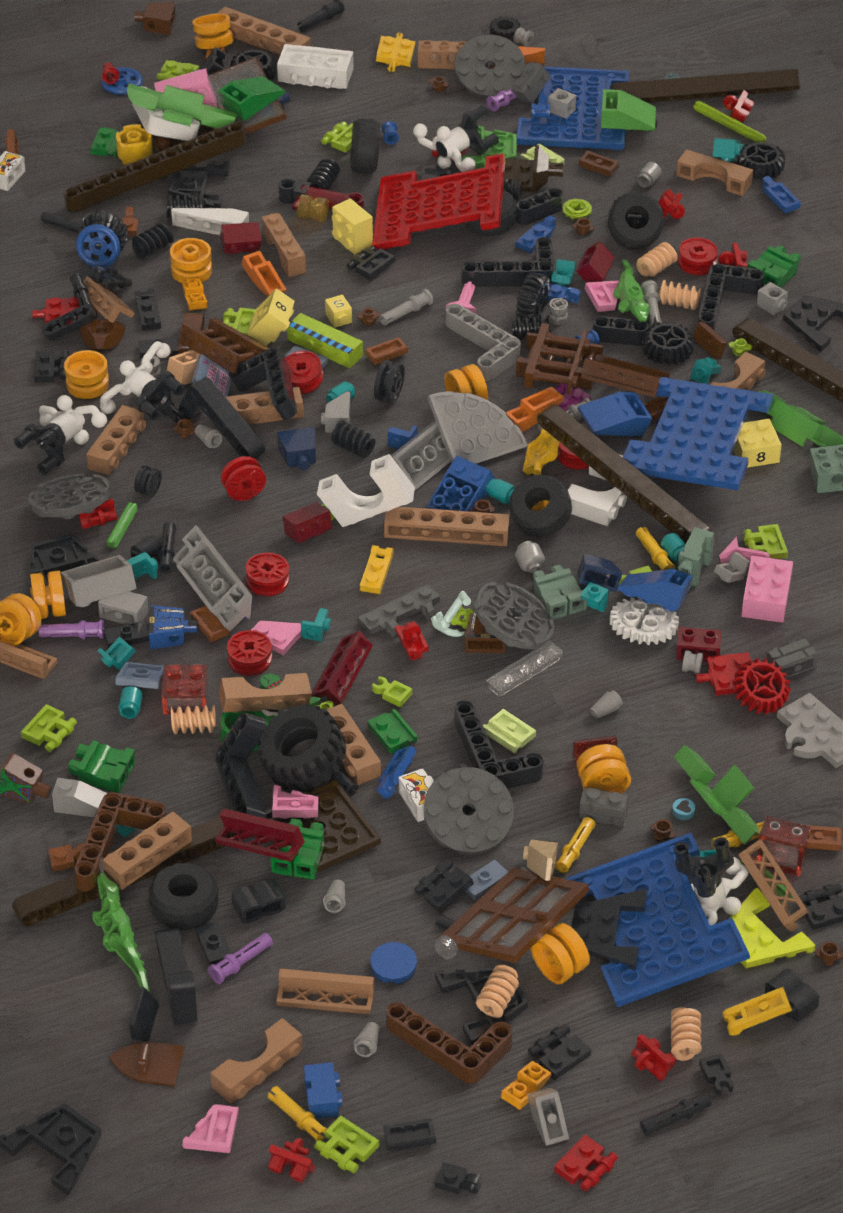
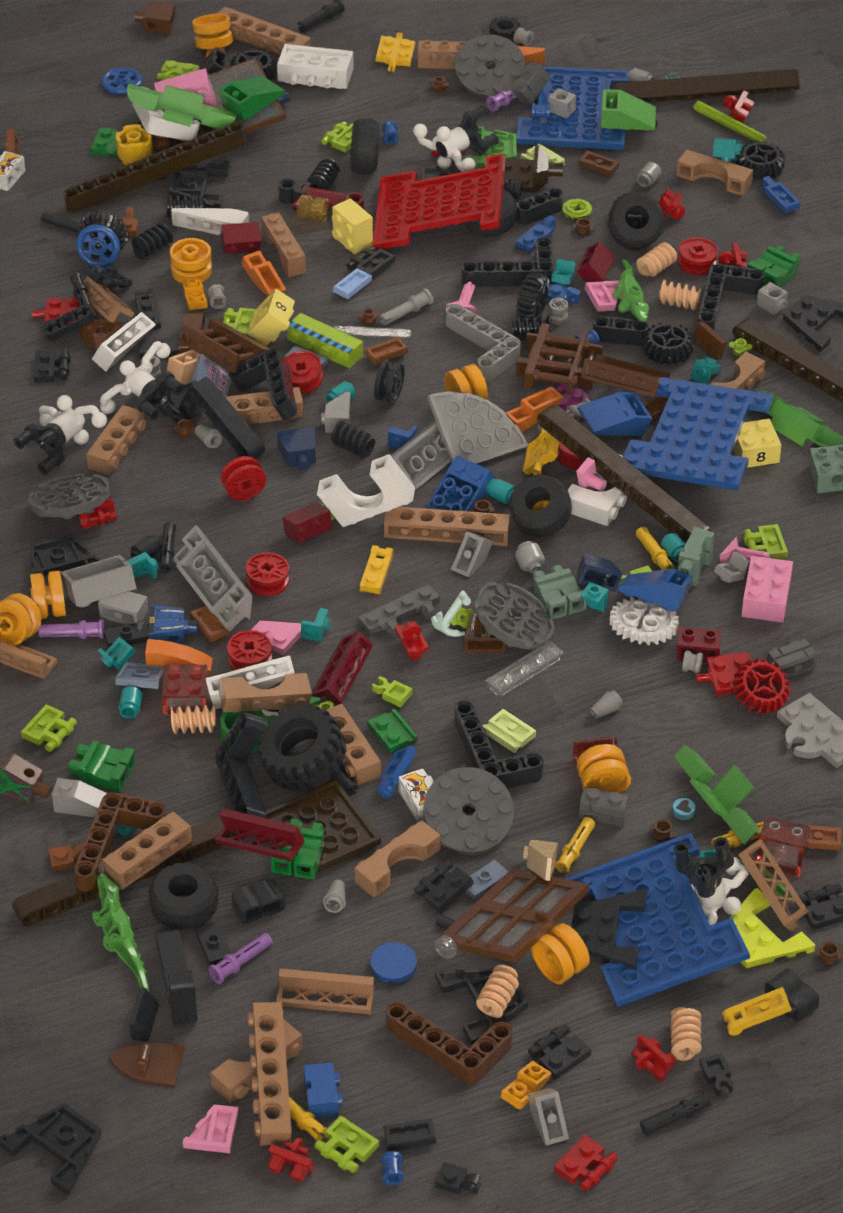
light orange wheel [64,350,109,399] -> none
red cone [102,62,119,84] -> none
bright green axle [106,502,138,549] -> none
black wheel [134,465,162,497] -> none
bright pink wing [272,785,318,819] -> none
light yellow brick [325,295,352,328] -> none
light grey cone [354,1022,380,1057] -> none
light grey pin [641,280,661,328] -> none
none -> white slope [92,312,156,371]
none -> orange slope [145,639,213,675]
none -> white slope [206,655,295,710]
none -> light grey bush [208,284,227,309]
none -> medium nougat brick [247,1002,291,1145]
none -> light blue plate [333,268,372,299]
none -> clear tile [334,326,412,337]
none -> medium nougat arch [355,820,441,898]
none -> blue bush [381,1152,404,1185]
none -> light grey slope [451,531,493,578]
none -> bright pink tile [576,457,607,492]
none -> light grey brick [628,68,655,82]

